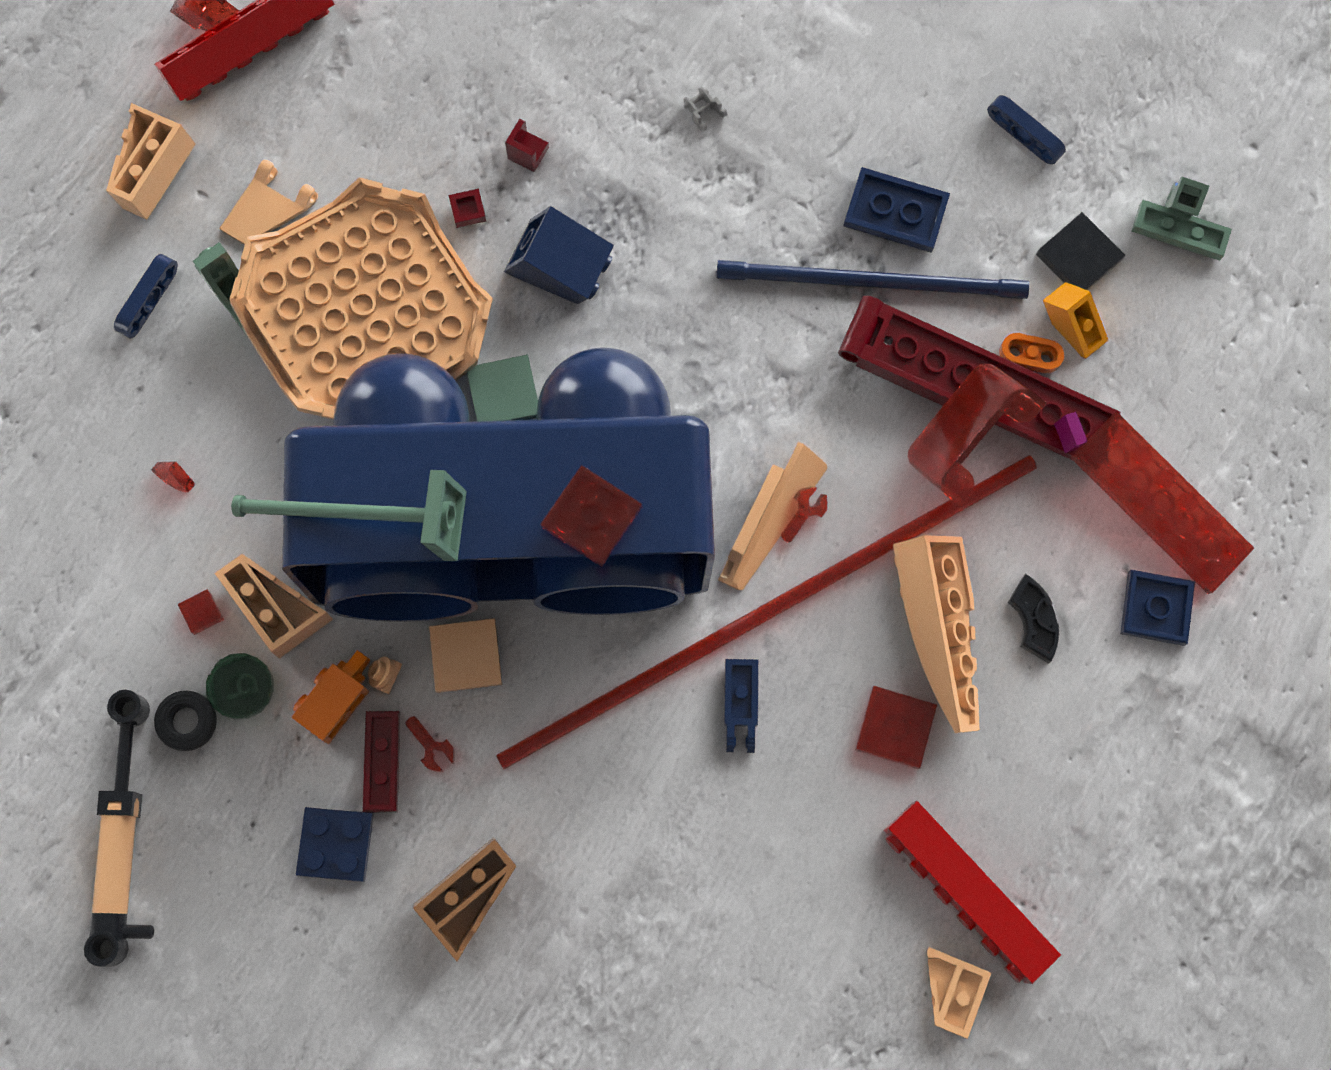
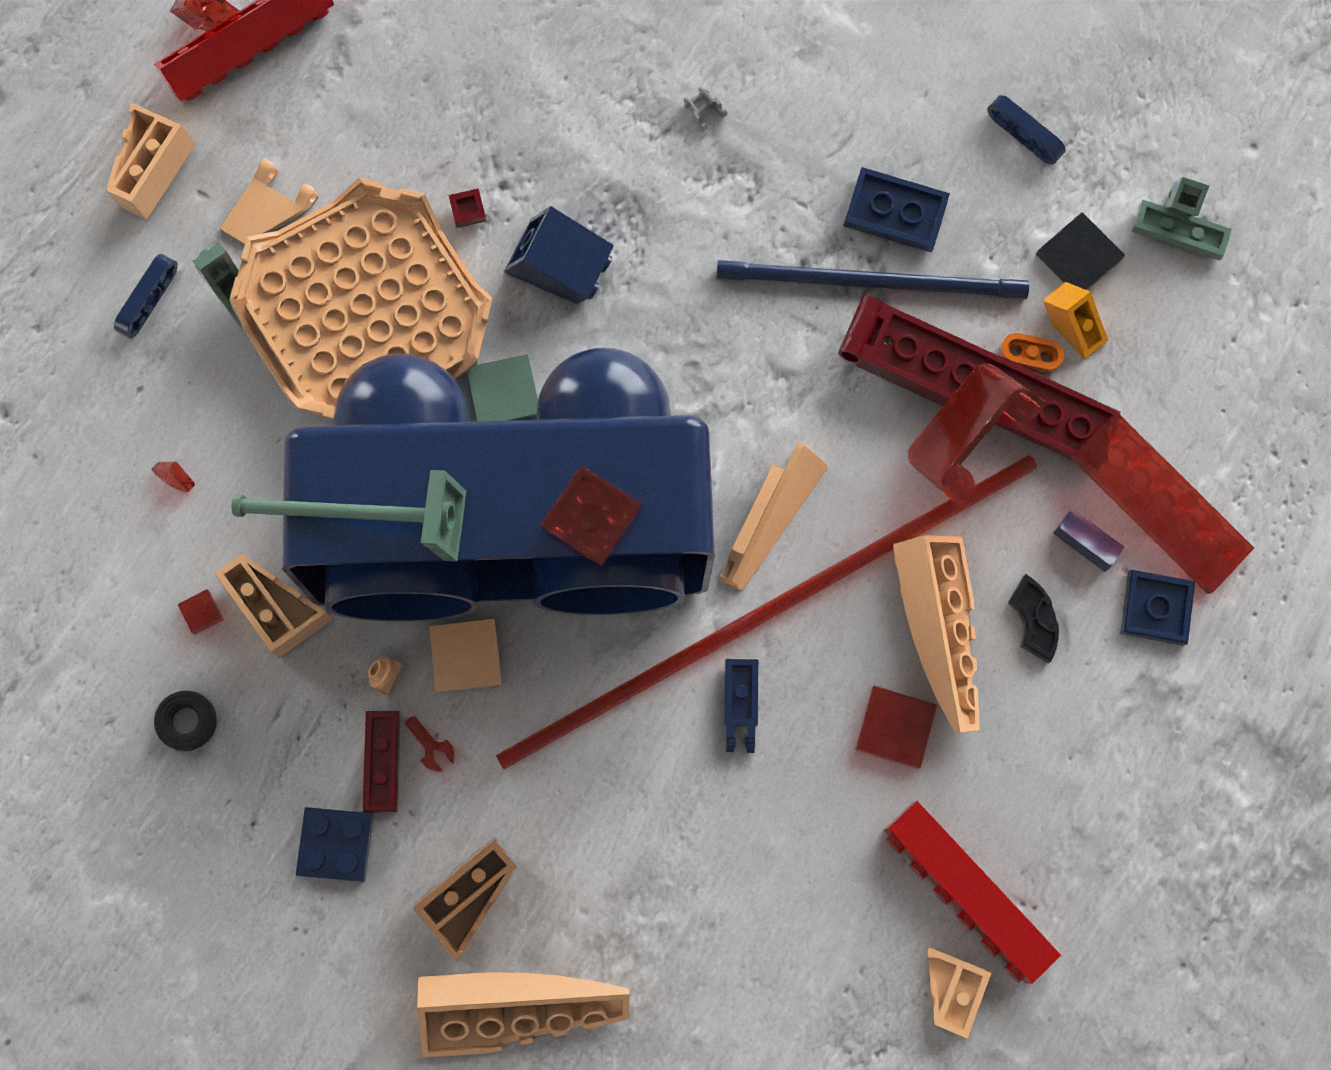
piece [84,689,154,967] -> none
clear green tile [206,653,274,720] -> none
orange hinge [291,650,371,745] -> none
dark red panel [505,119,549,172] -> none
clear red bar [781,486,828,543] -> none
magenta tile [1054,412,1087,453] -> none
none -> light nougat wedge [417,972,630,1058]
none -> slope [1053,508,1124,572]

